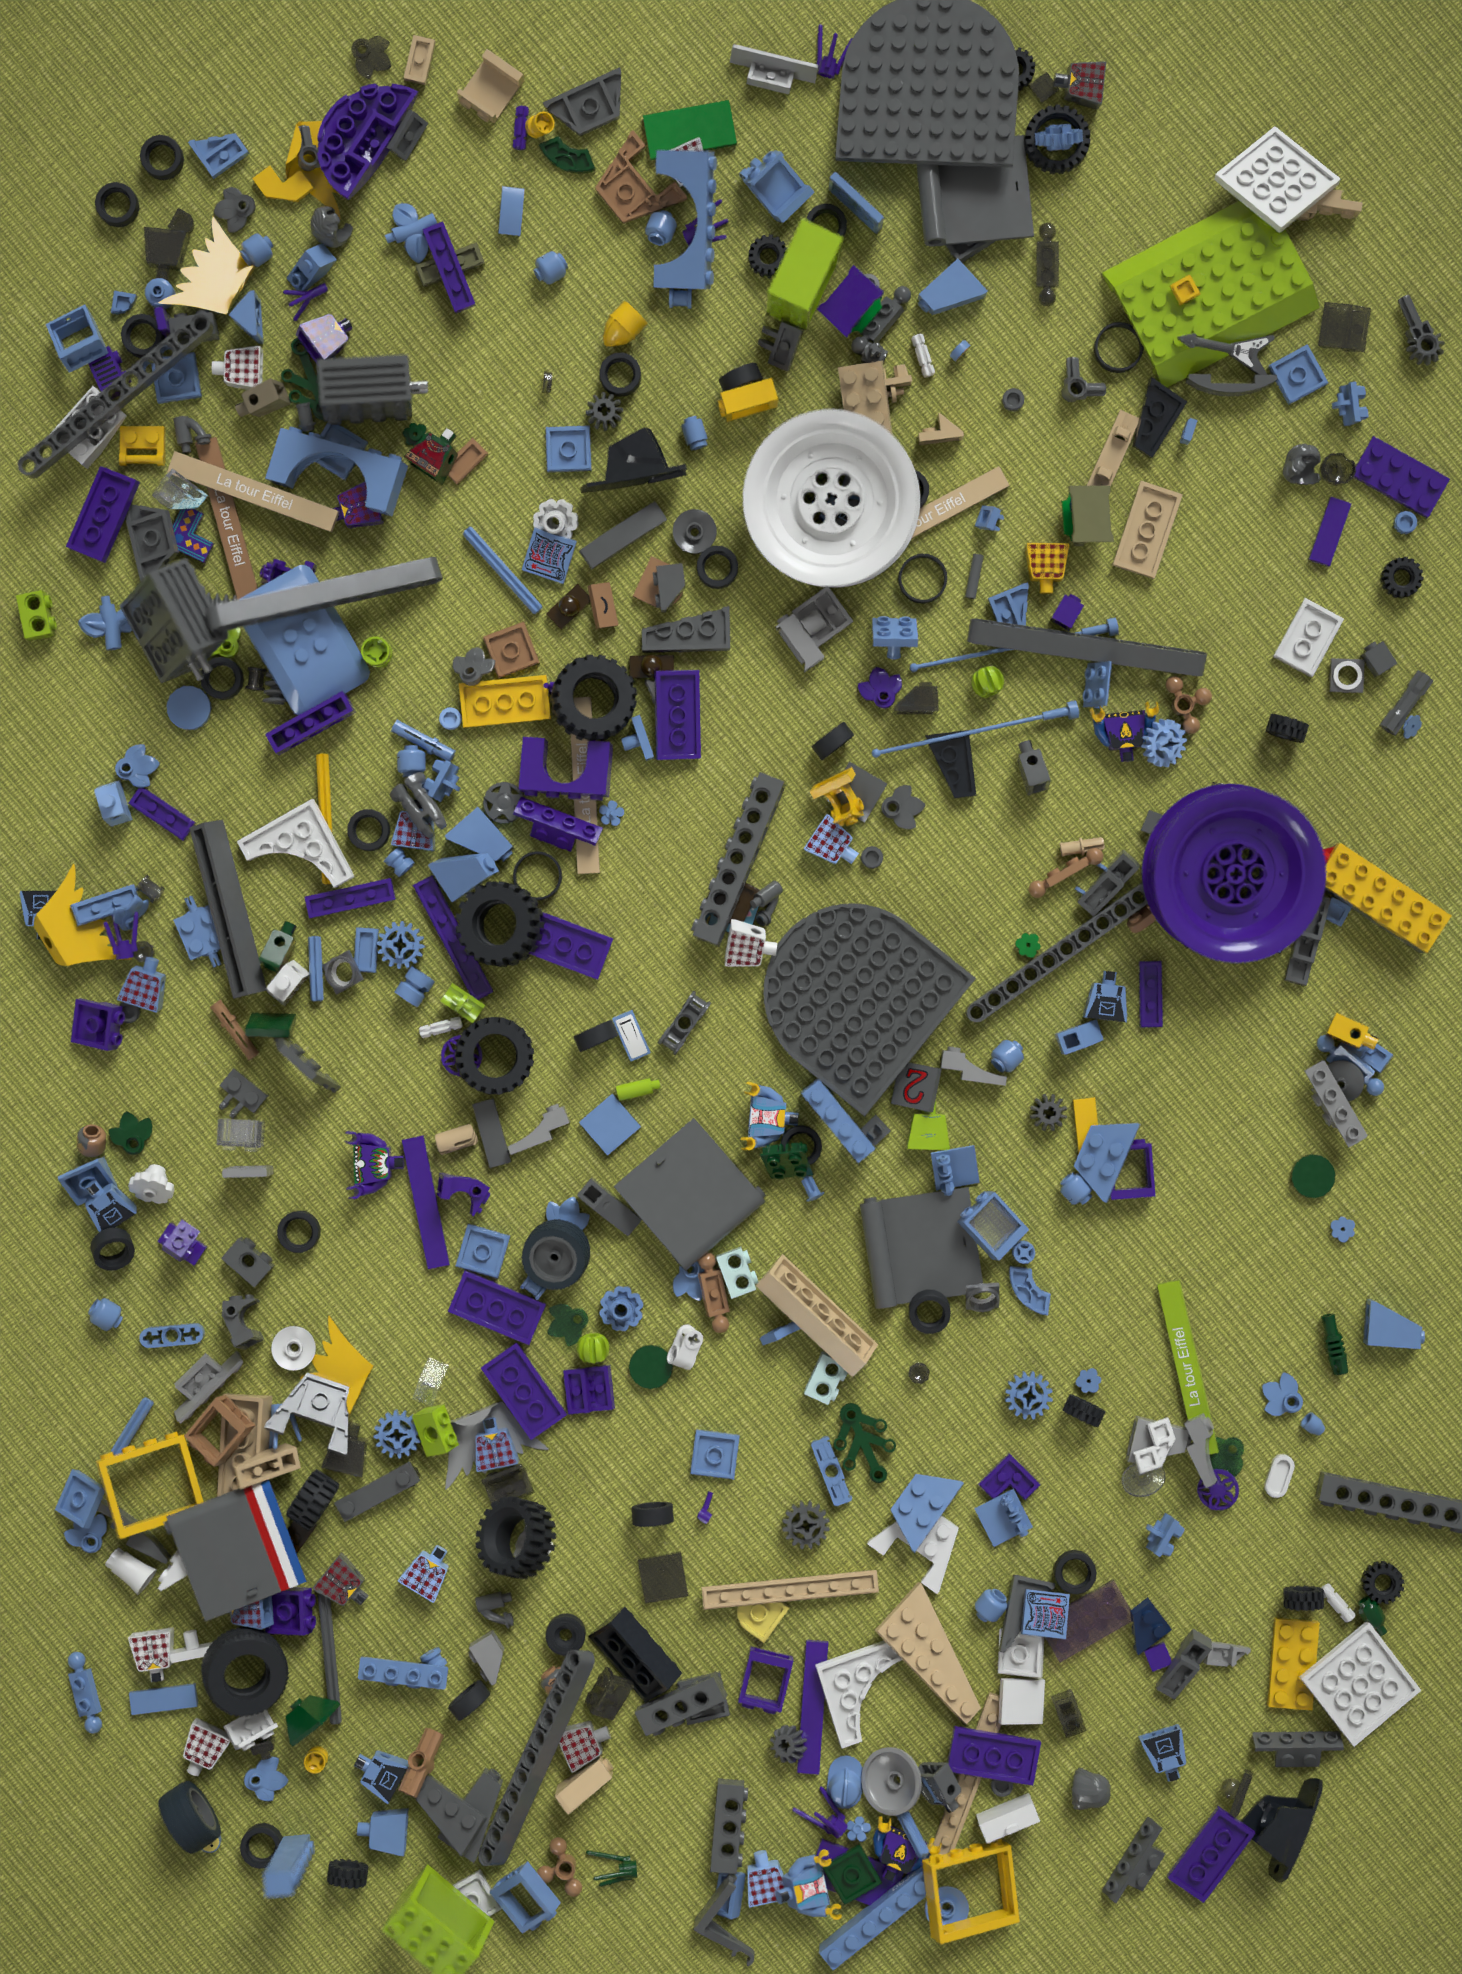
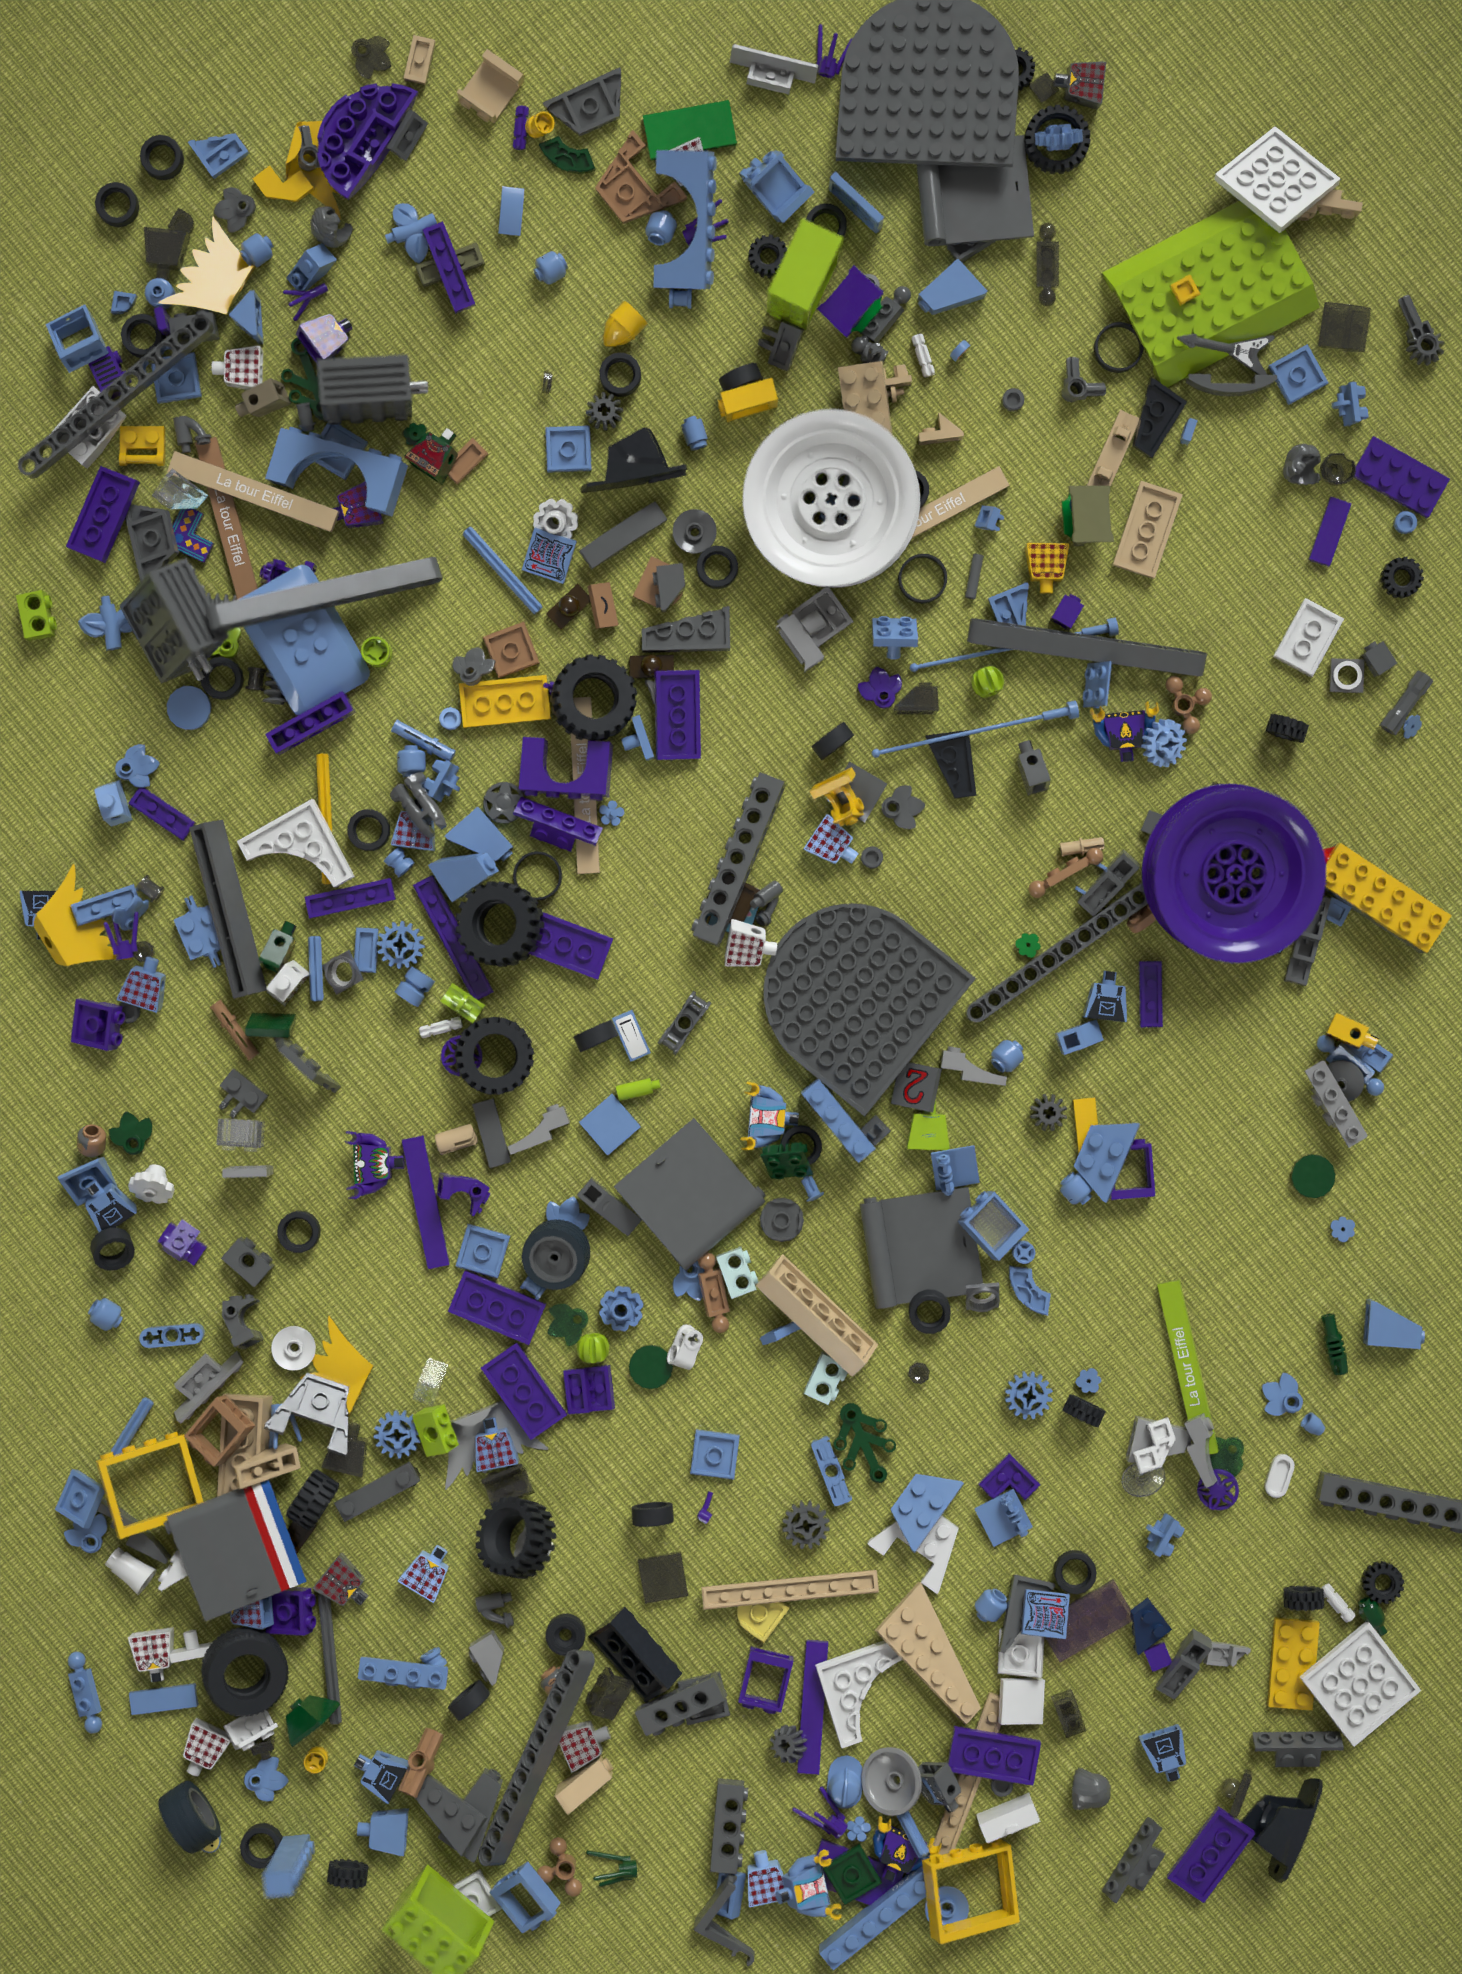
none -> dark grey tile [760,1197,804,1242]

